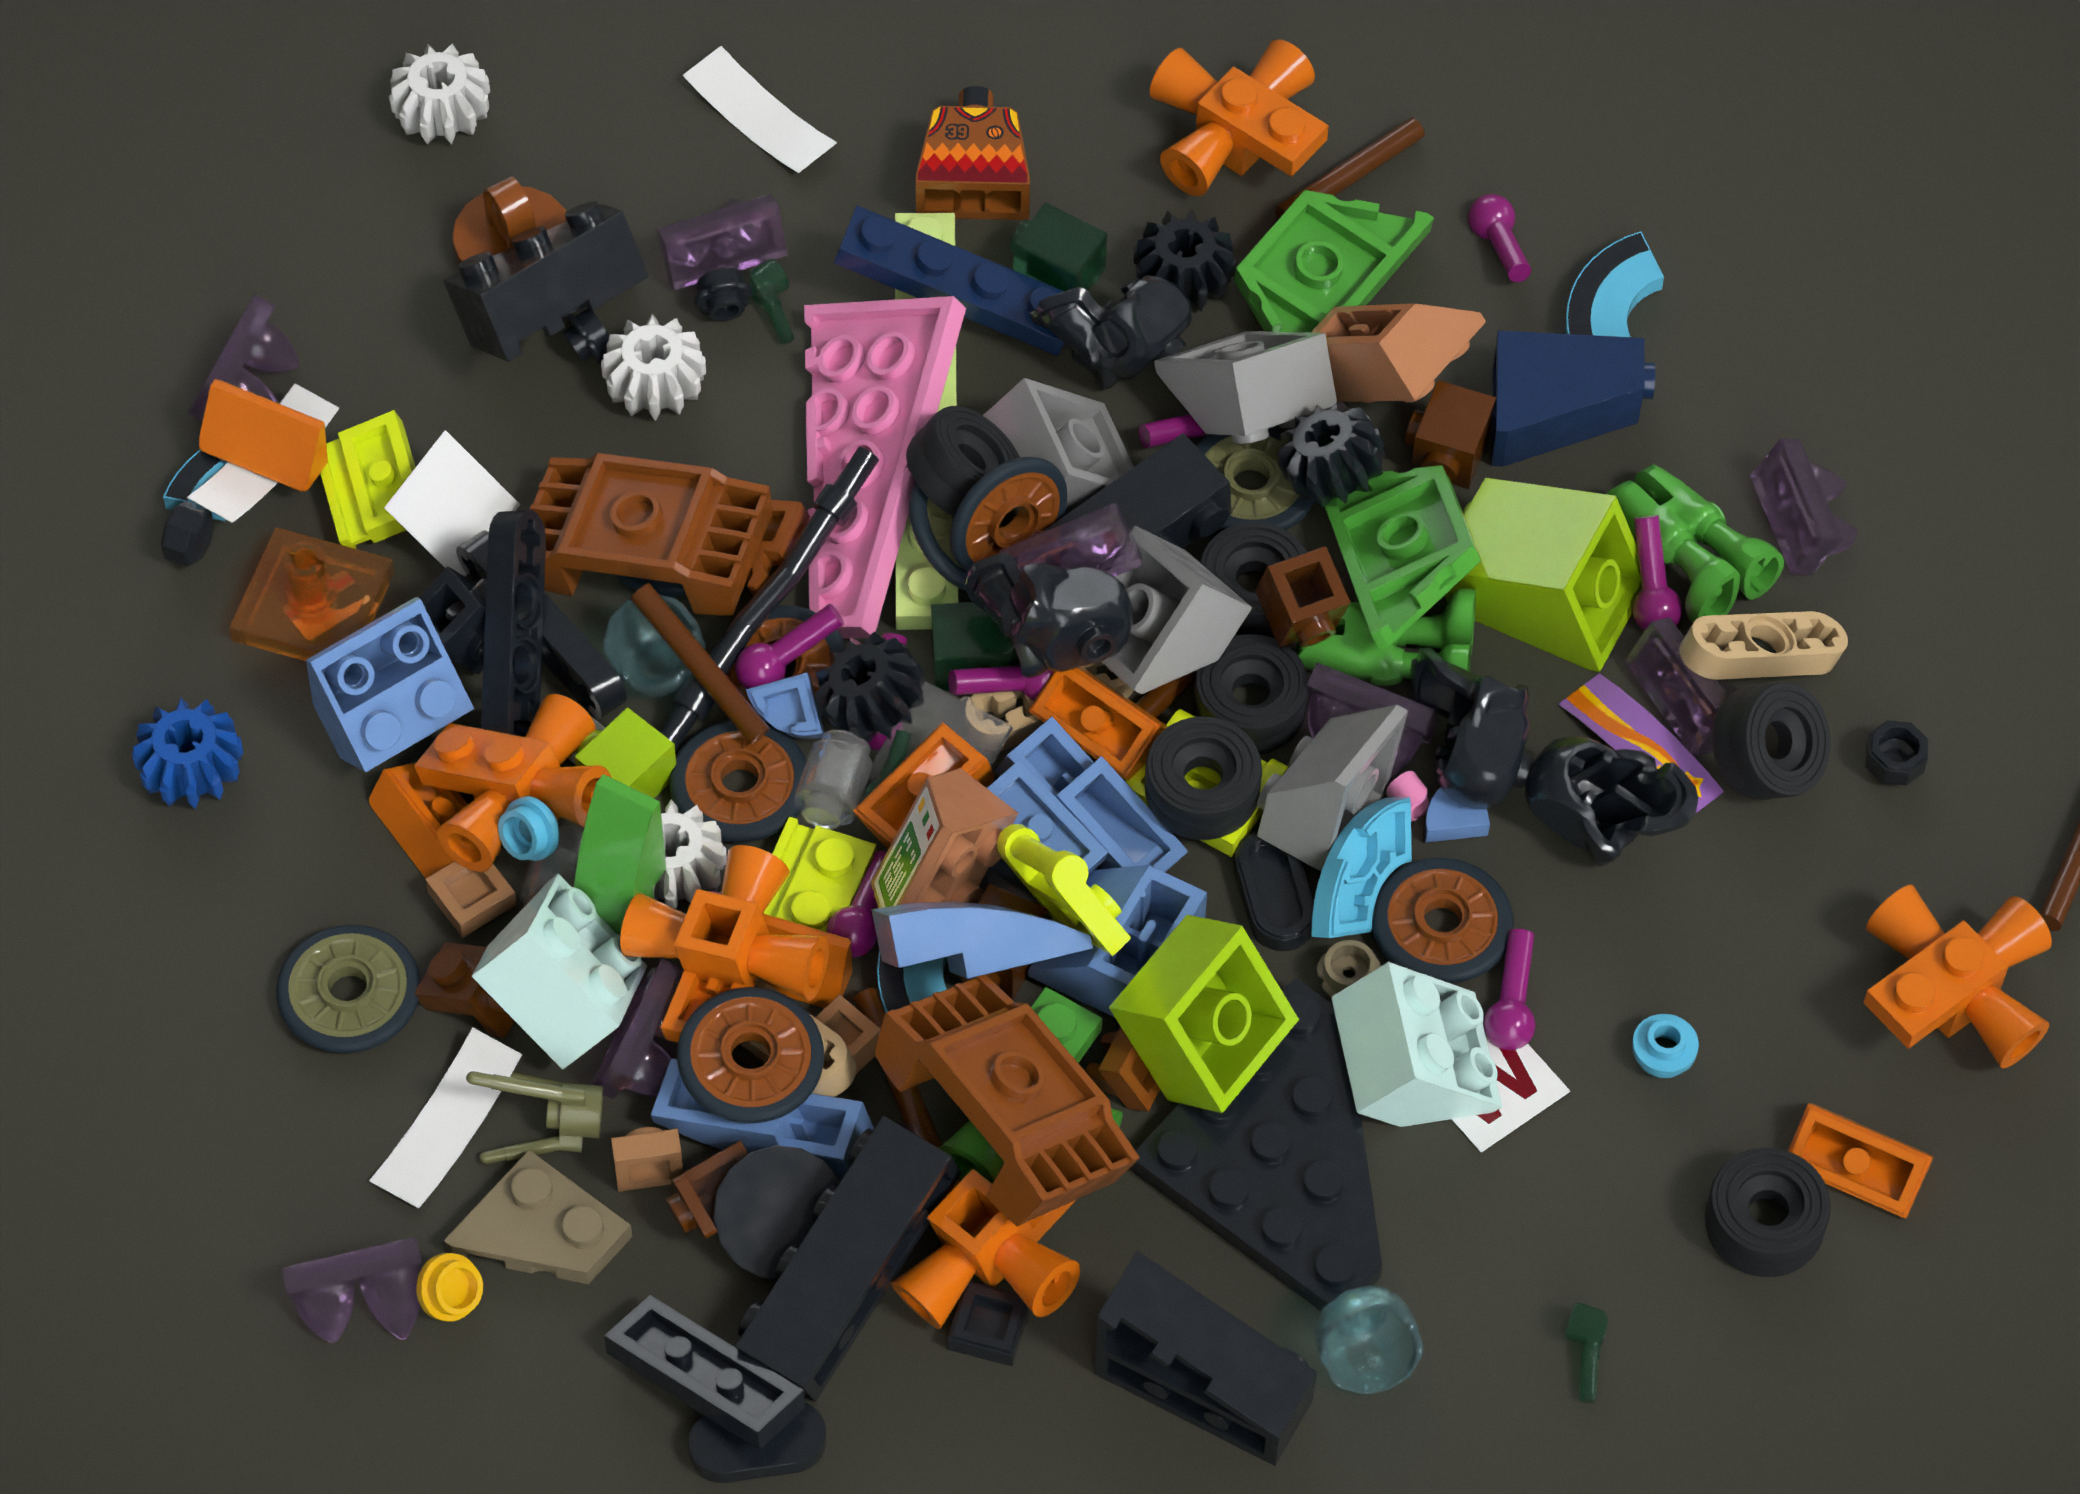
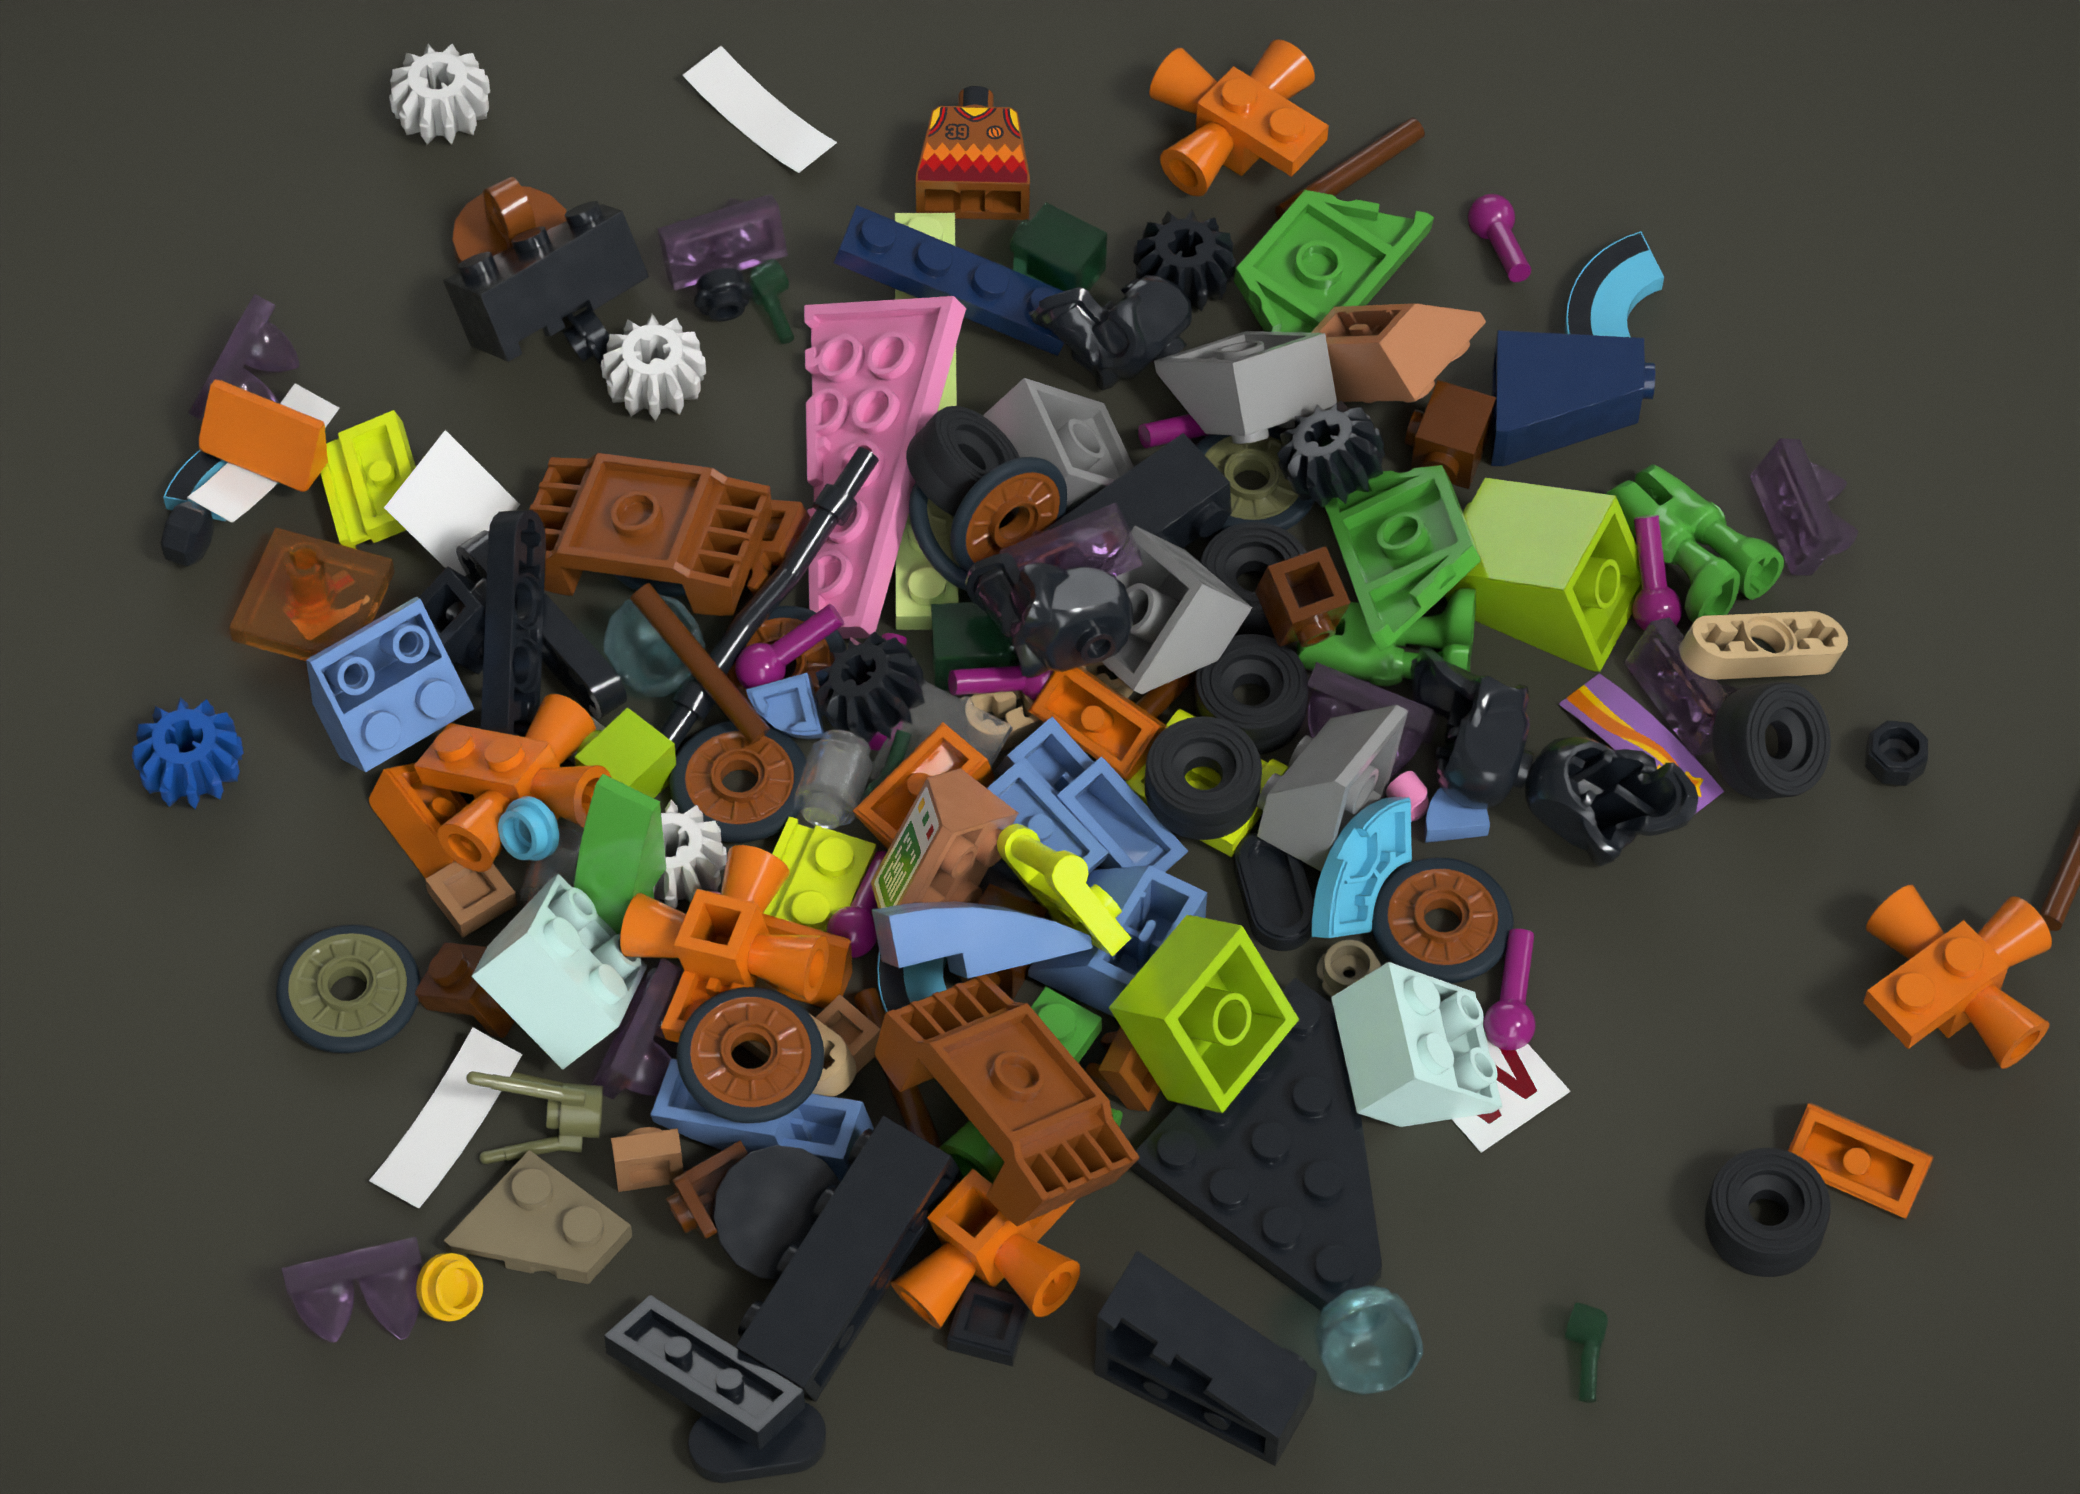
medium azure plate [1632,1014,1699,1078] -> none

